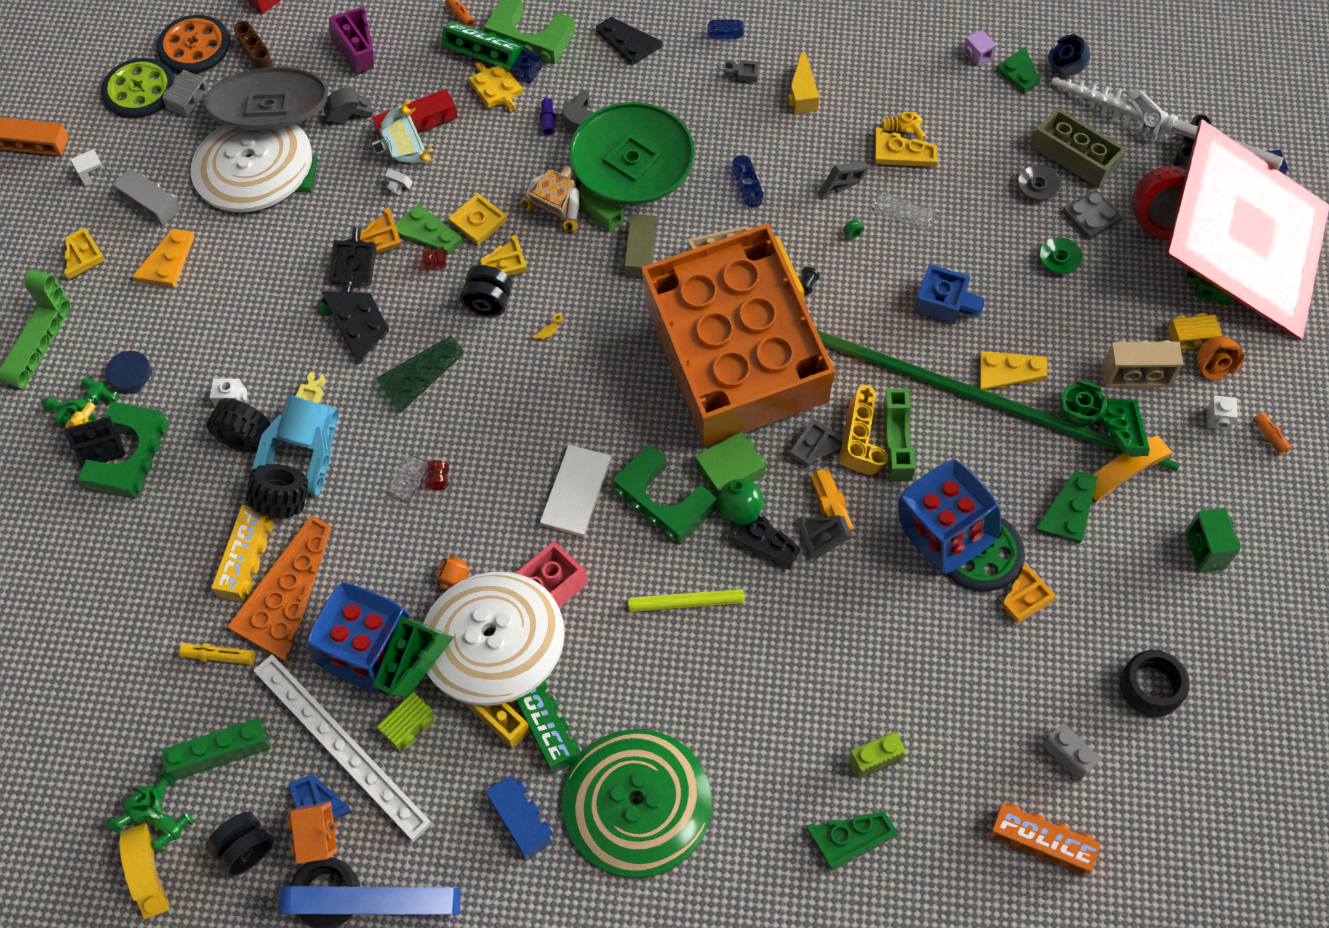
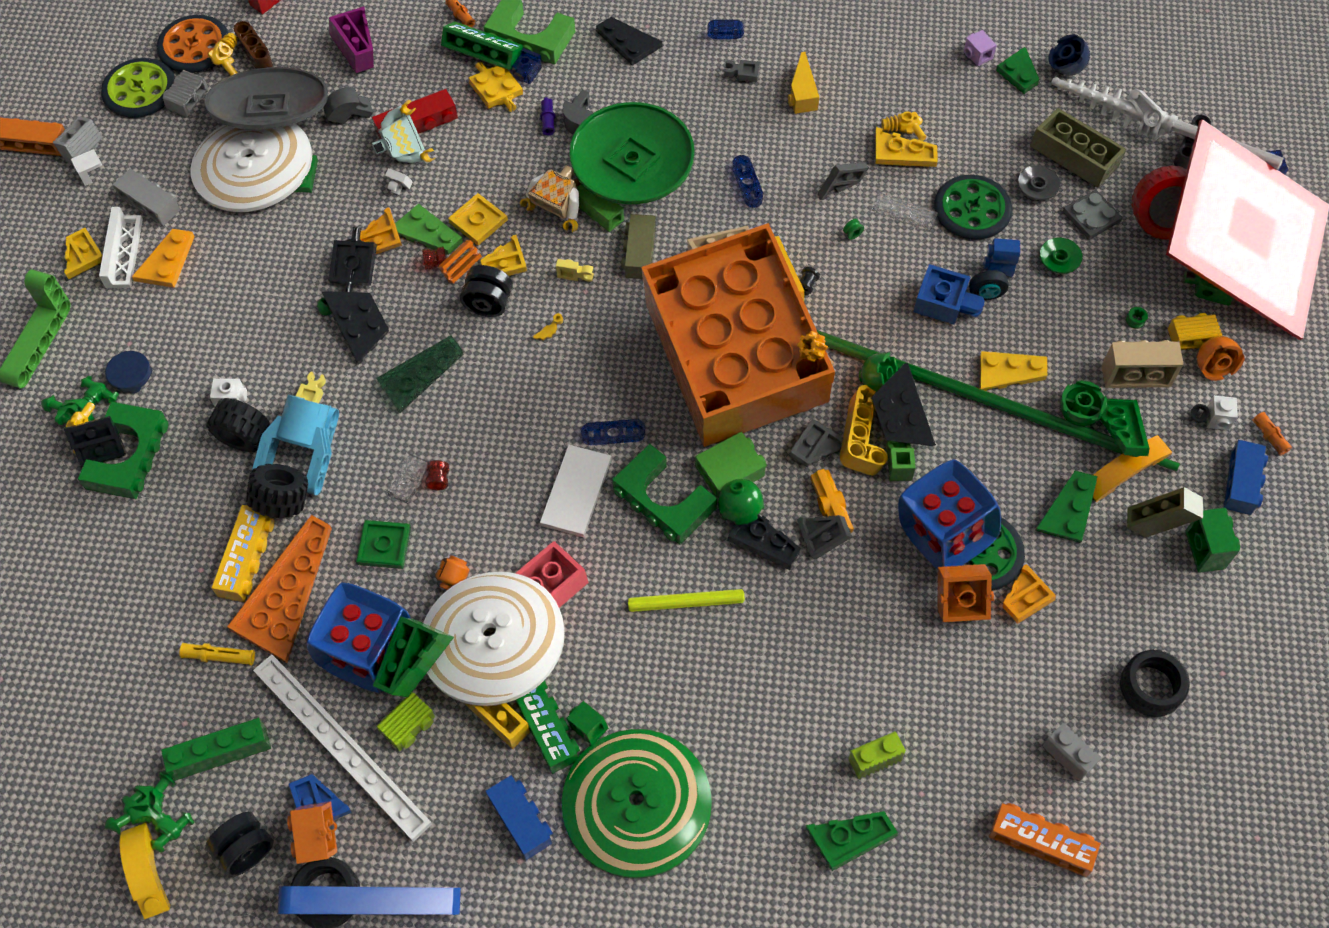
none -> light grey brick [53,117,103,163]
none -> white fence [99,207,143,288]
none -> yellow piece [207,33,238,76]
none -> green tile [356,520,411,569]
none -> orange tile [438,240,482,284]
none -> light yellow plate [556,259,594,282]
none -> green brick [566,701,609,746]
none -> clear blue beam [581,419,646,445]
none -> light orange gear [797,331,828,362]
none -> green cylinder [859,352,898,392]
none -> black wing [870,363,936,447]
none -> wedge [934,174,1013,240]
none -> orange brick [937,564,994,622]
none -> black wheel [969,270,1009,300]
none -> blue brick [983,238,1020,277]
none -> green bush [1126,307,1148,329]
none -> olive brick [1127,487,1203,537]
none -> black hinge [1190,404,1210,423]
none -> blue brick [1223,439,1268,515]

